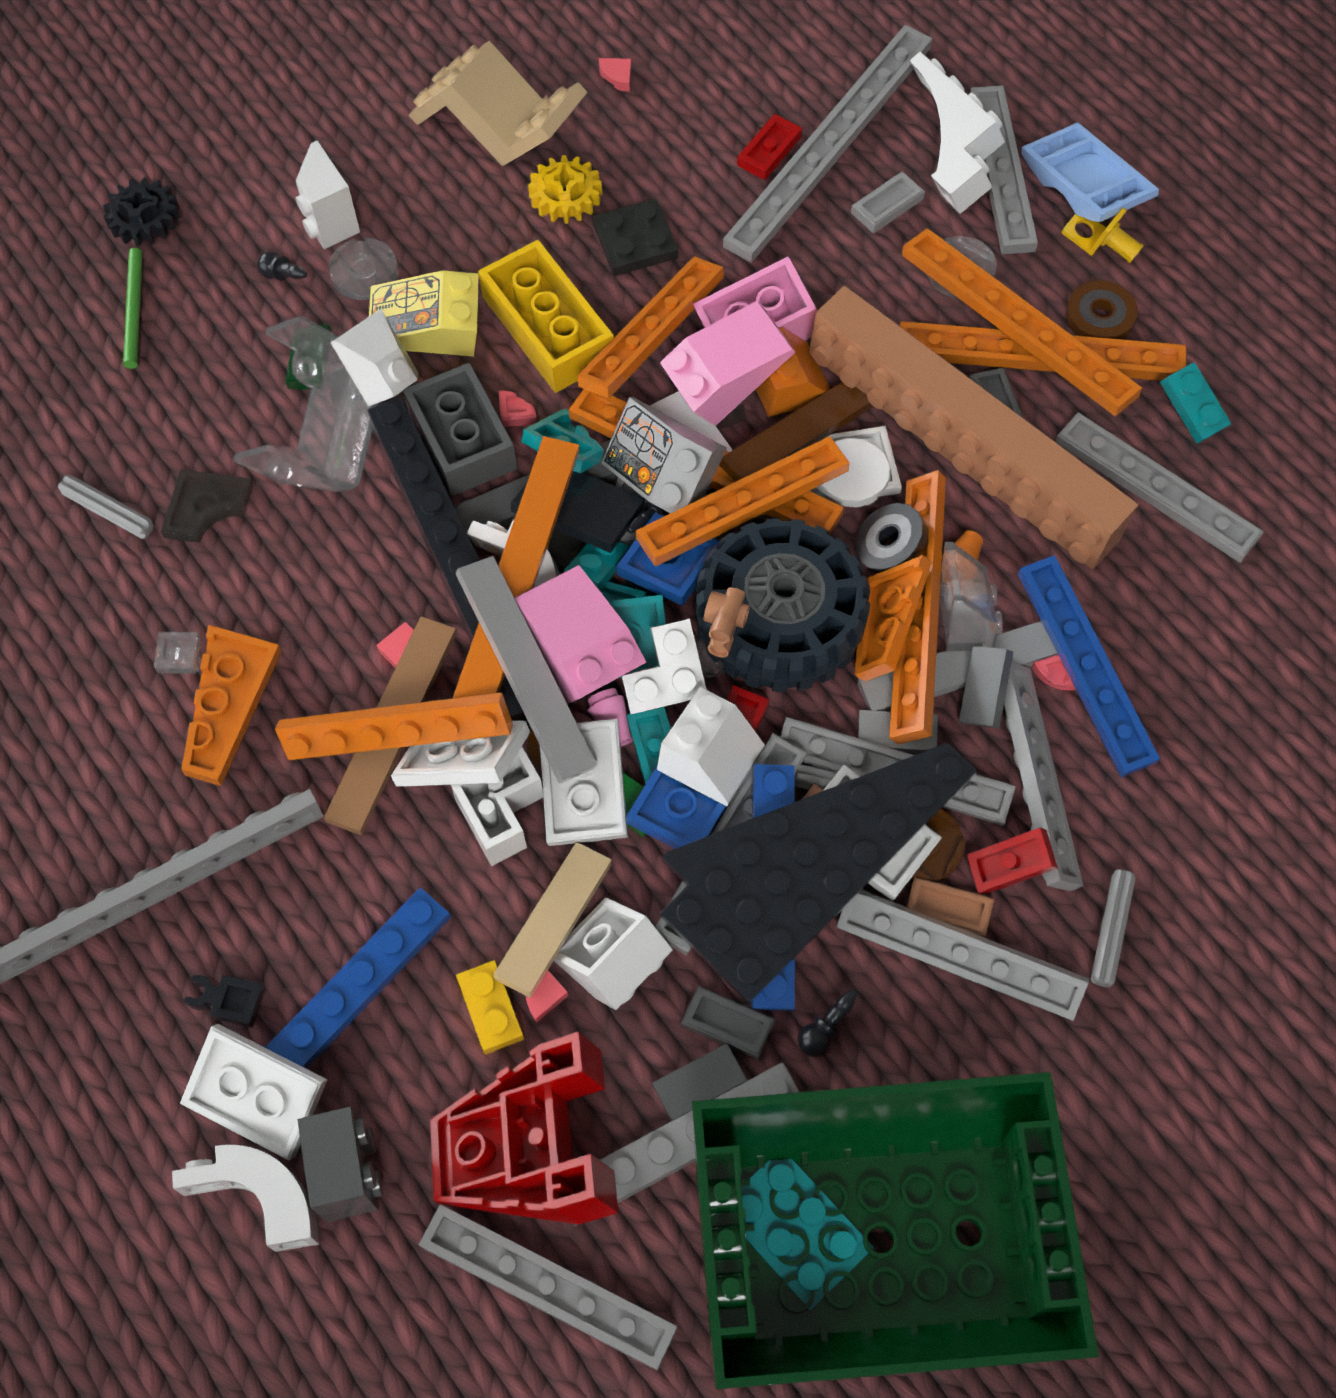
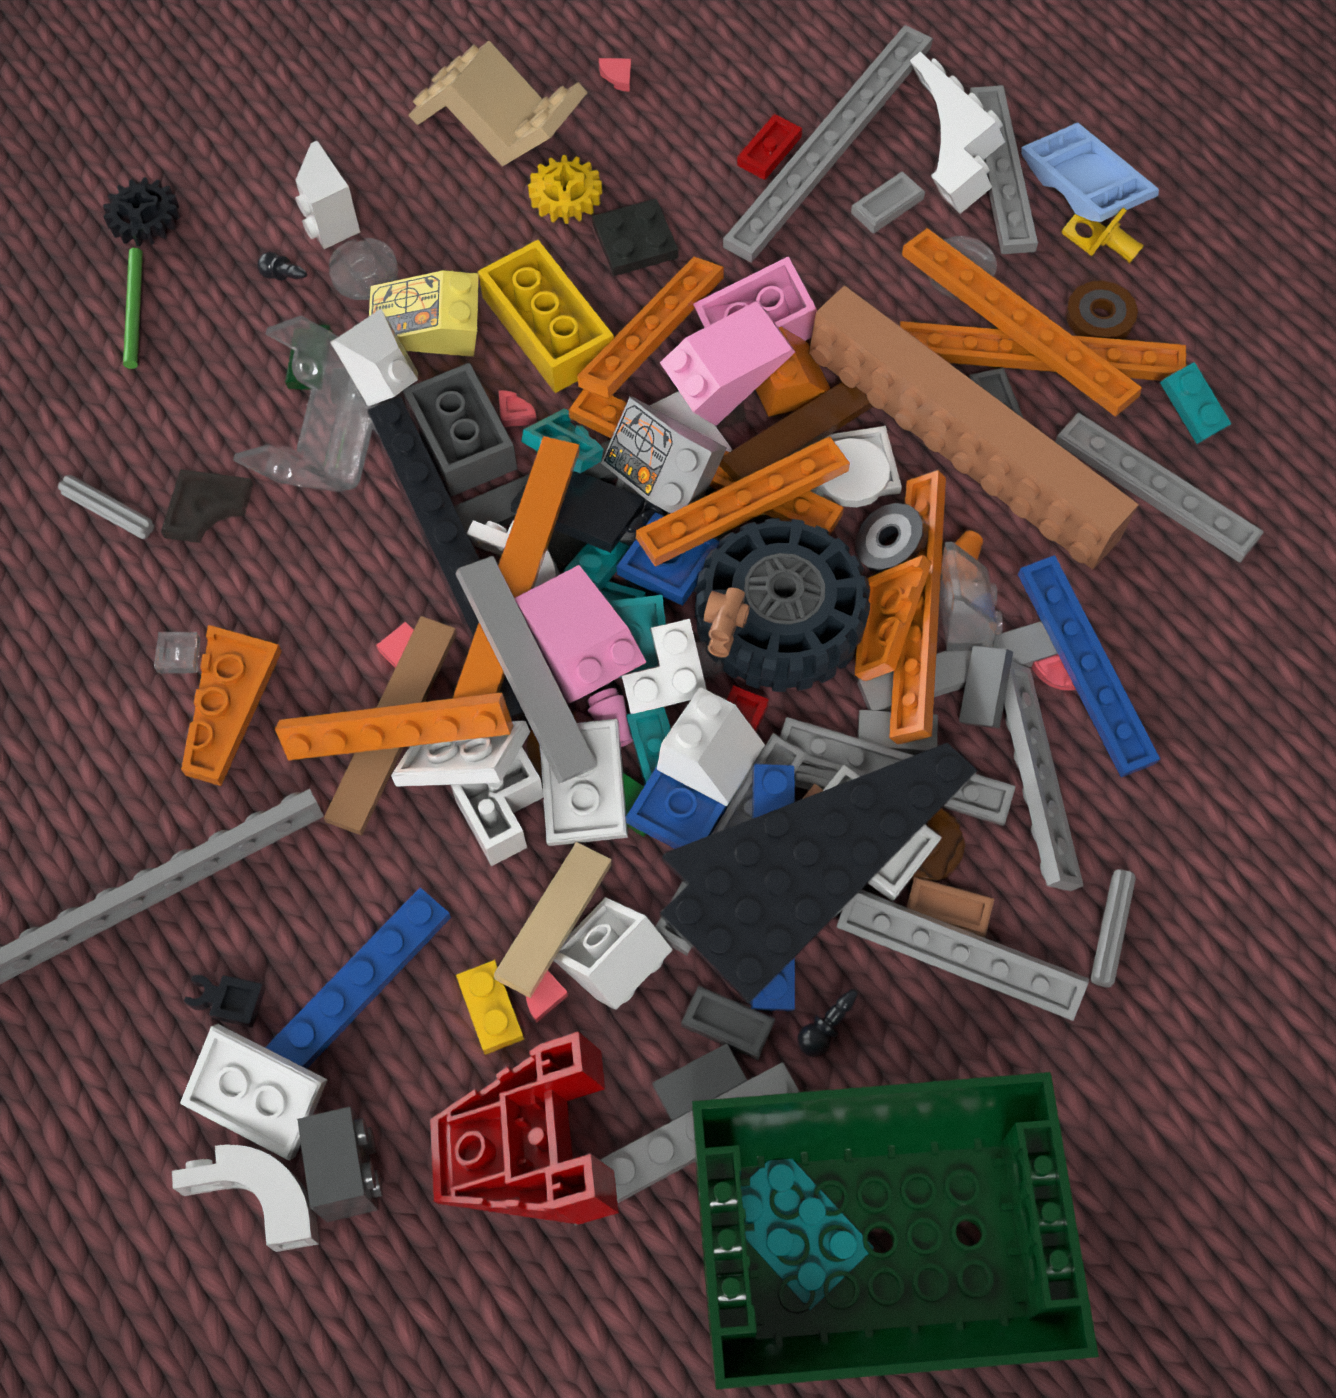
light grey plate [419,1204,677,1371] -> none
red plate [967,828,1058,895] -> none

